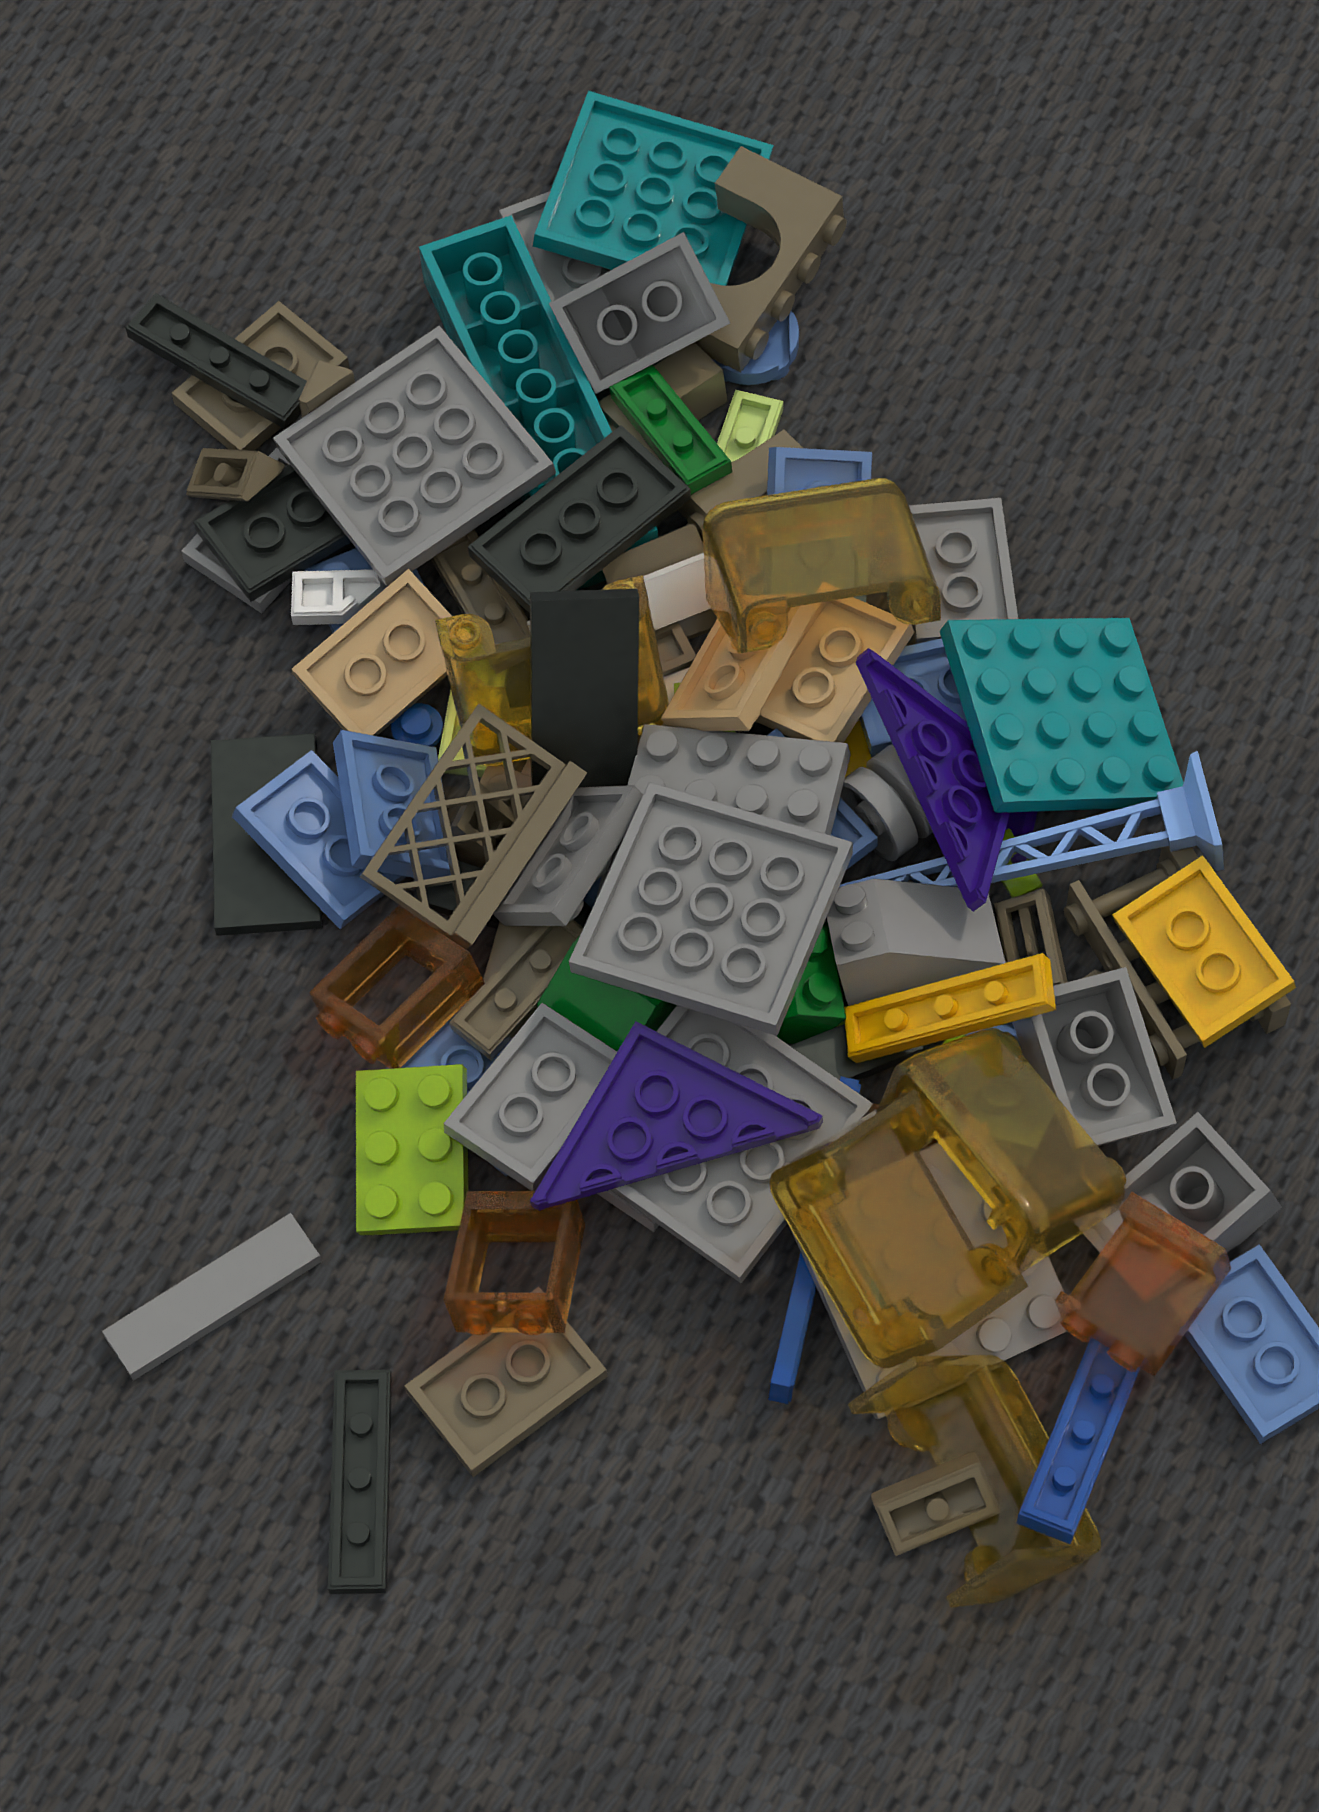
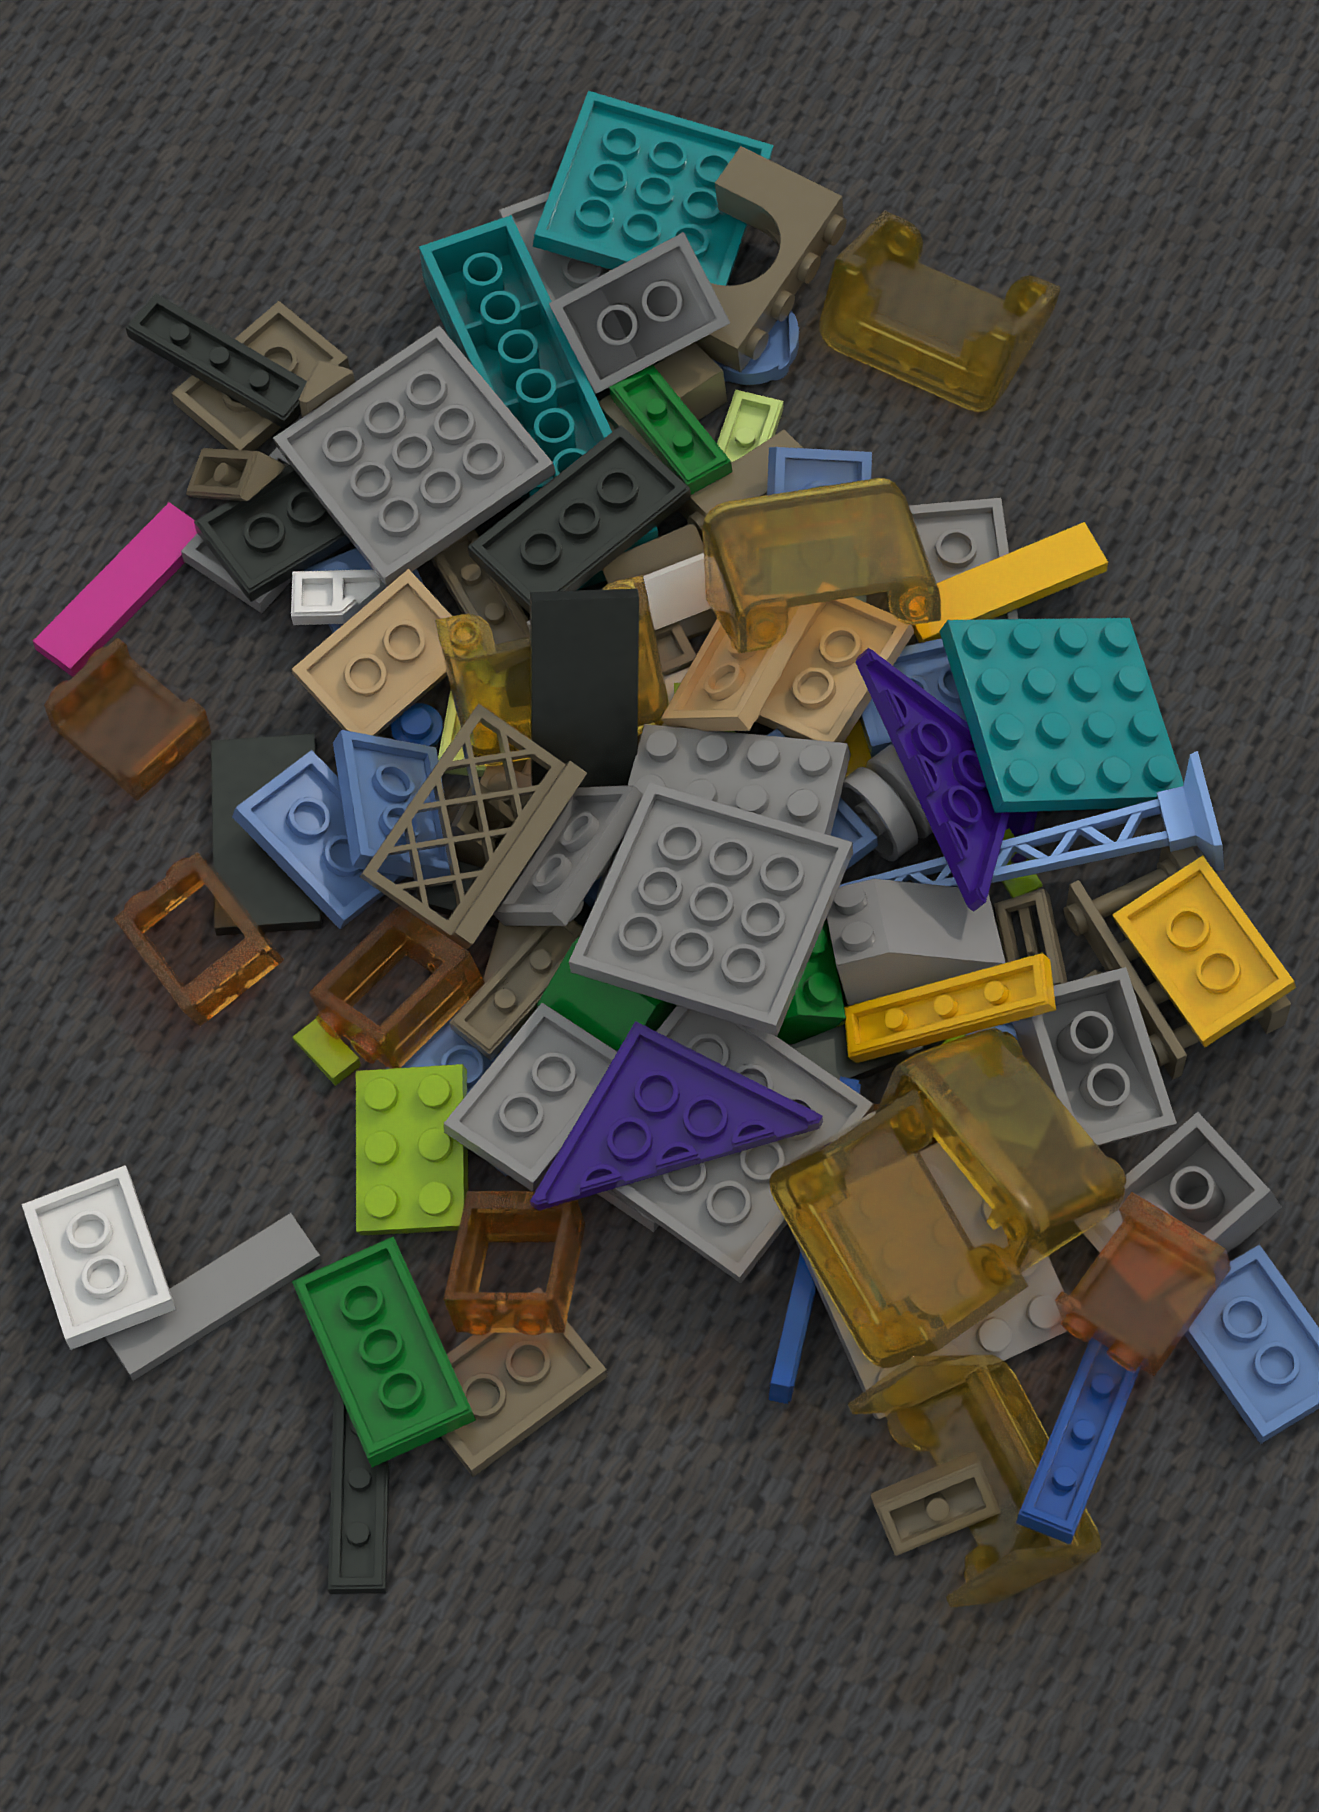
none -> white plate [22,1165,176,1350]
none -> dark pink tile [33,502,197,677]
none -> clear orange panel [44,638,211,801]
none -> clear orange window [114,852,284,1026]
none -> green tile [292,1236,476,1467]
none -> lime piece [293,1016,361,1086]
none -> clear yellow windscreen [819,210,1061,412]
none -> yellow tile [899,522,1108,643]

